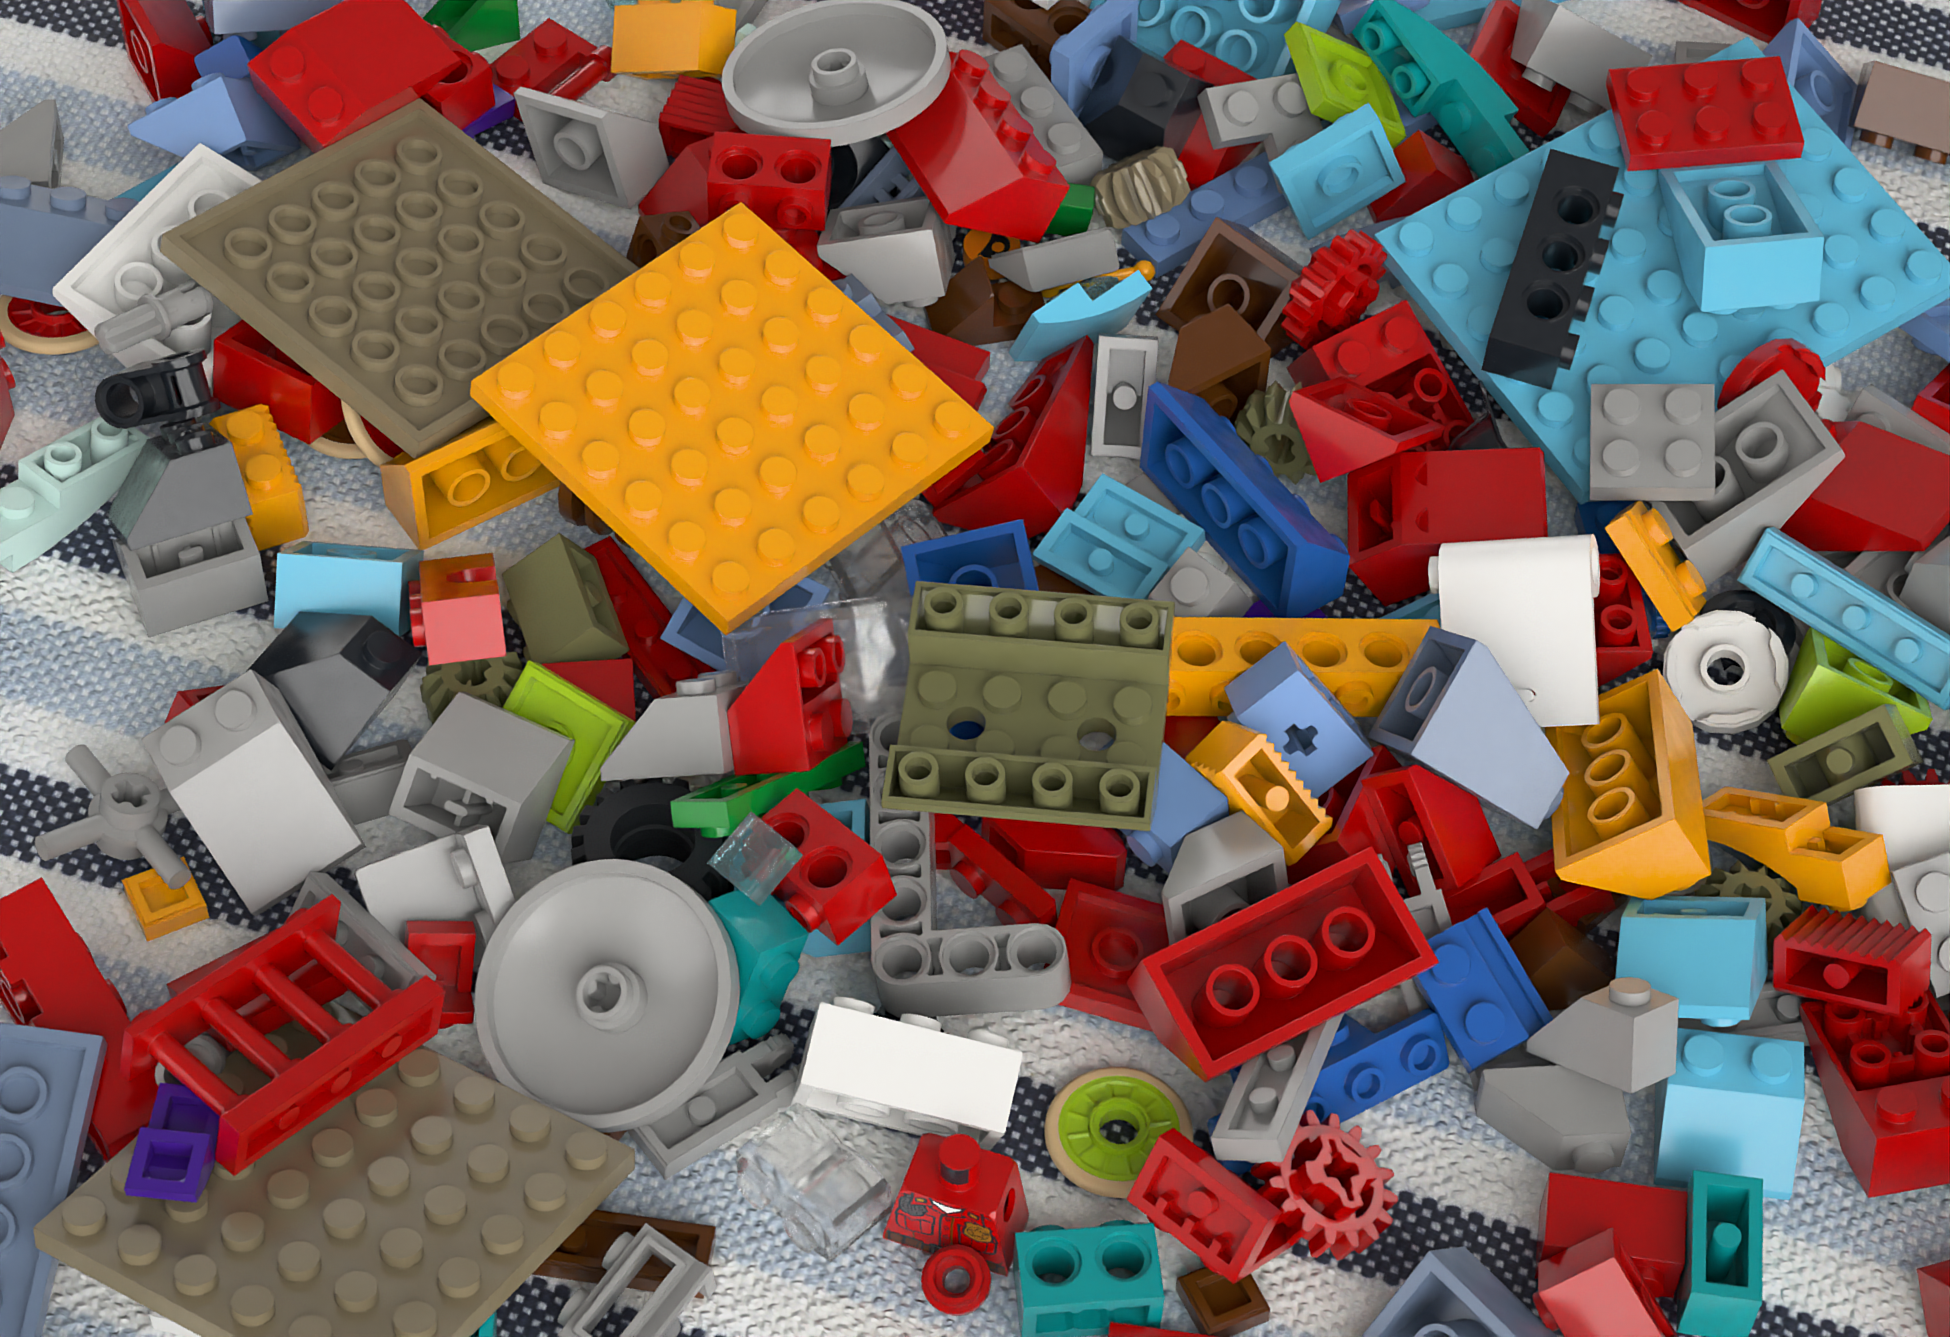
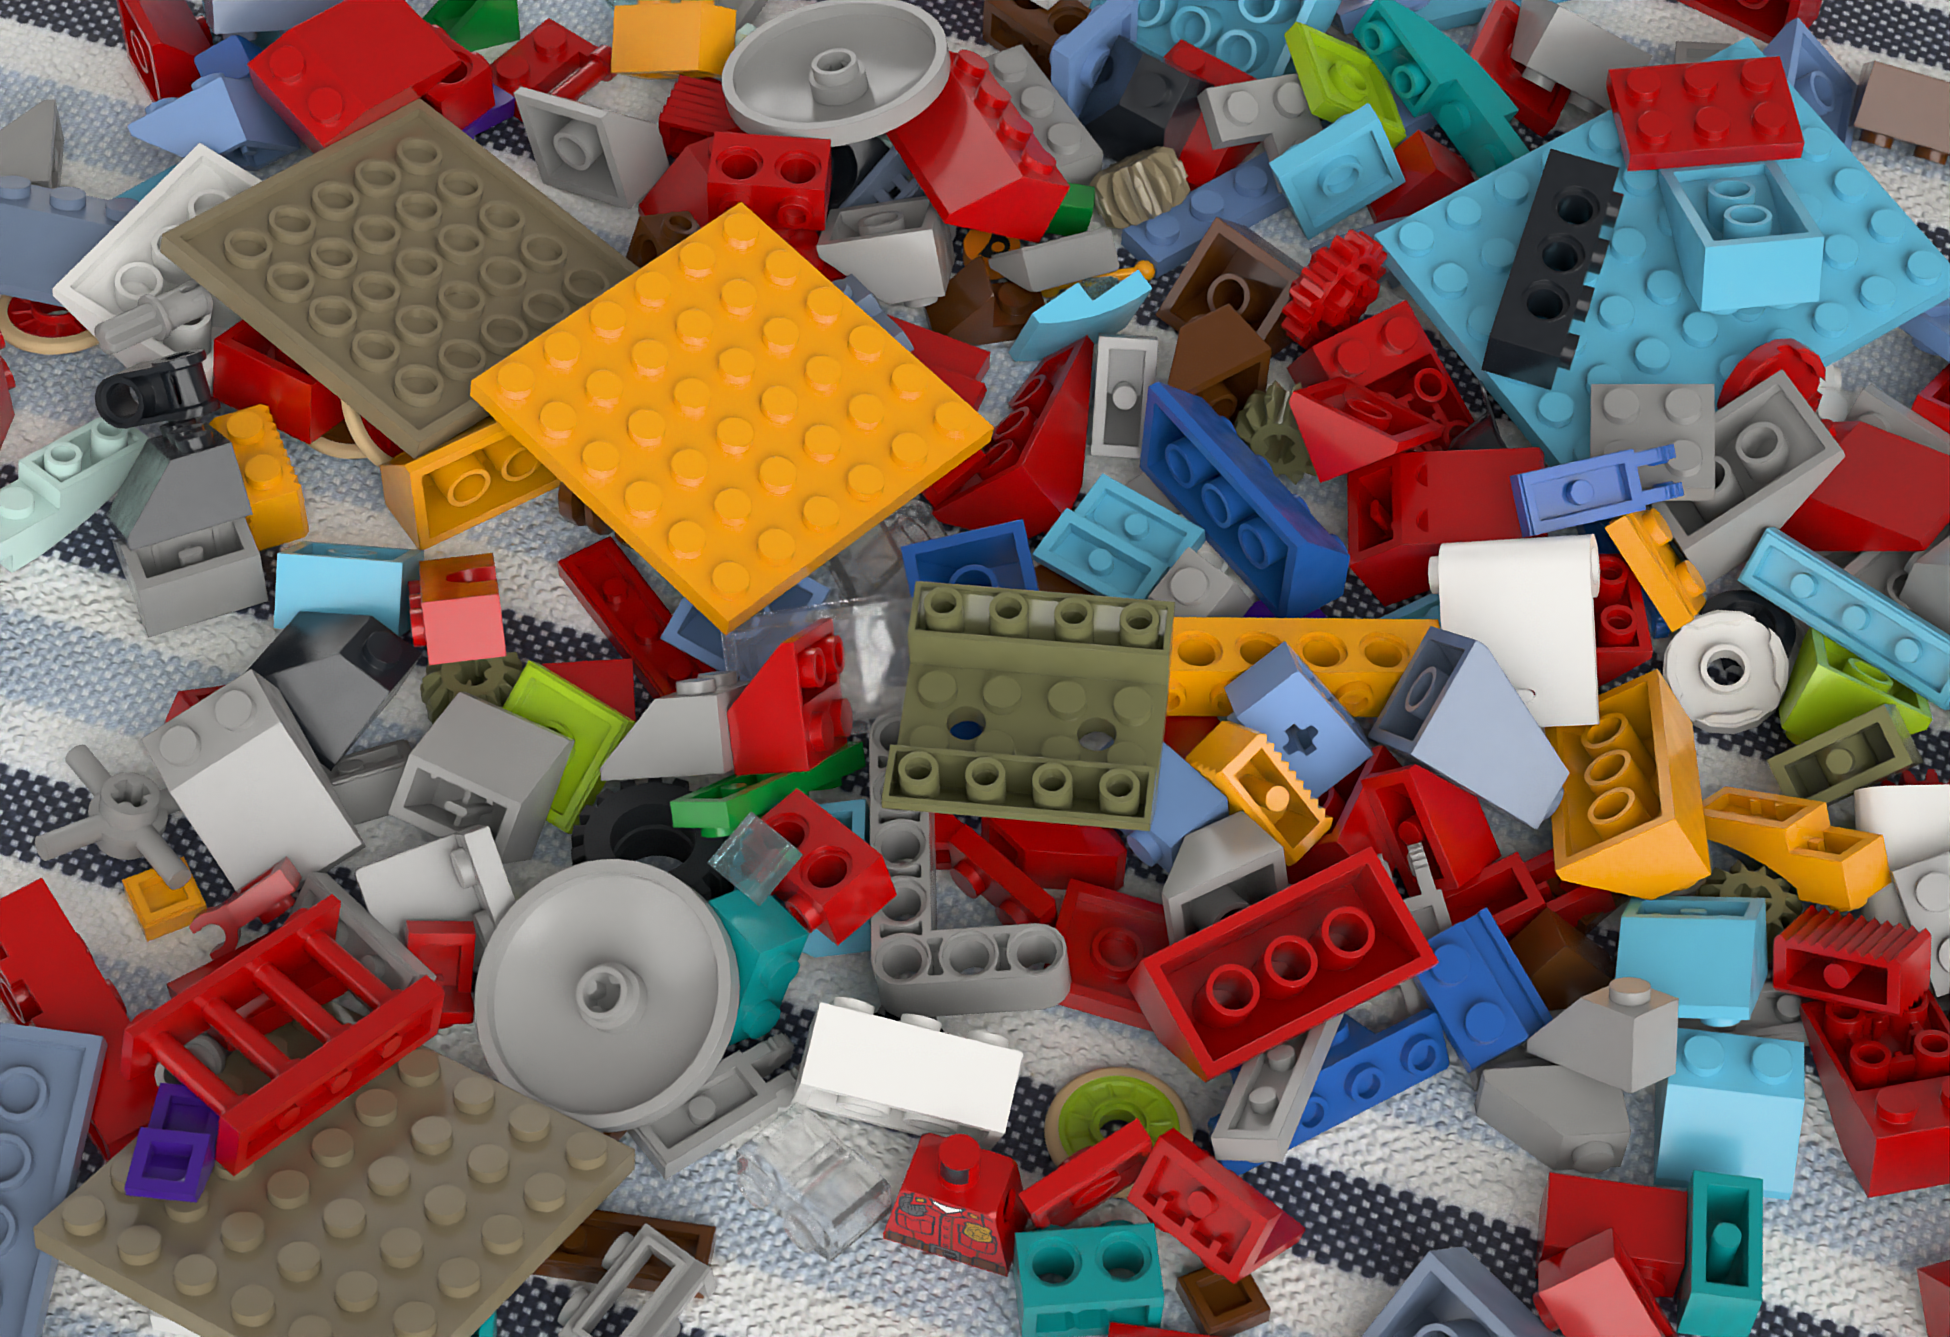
olive brick [502,533,630,664] -> none
red plate [921,1245,992,1316] -> none
red gear [1251,1110,1398,1260] -> none
none -> red plate [189,856,302,960]
none -> red plate [1018,1118,1153,1230]
none -> hinge [1509,444,1684,537]

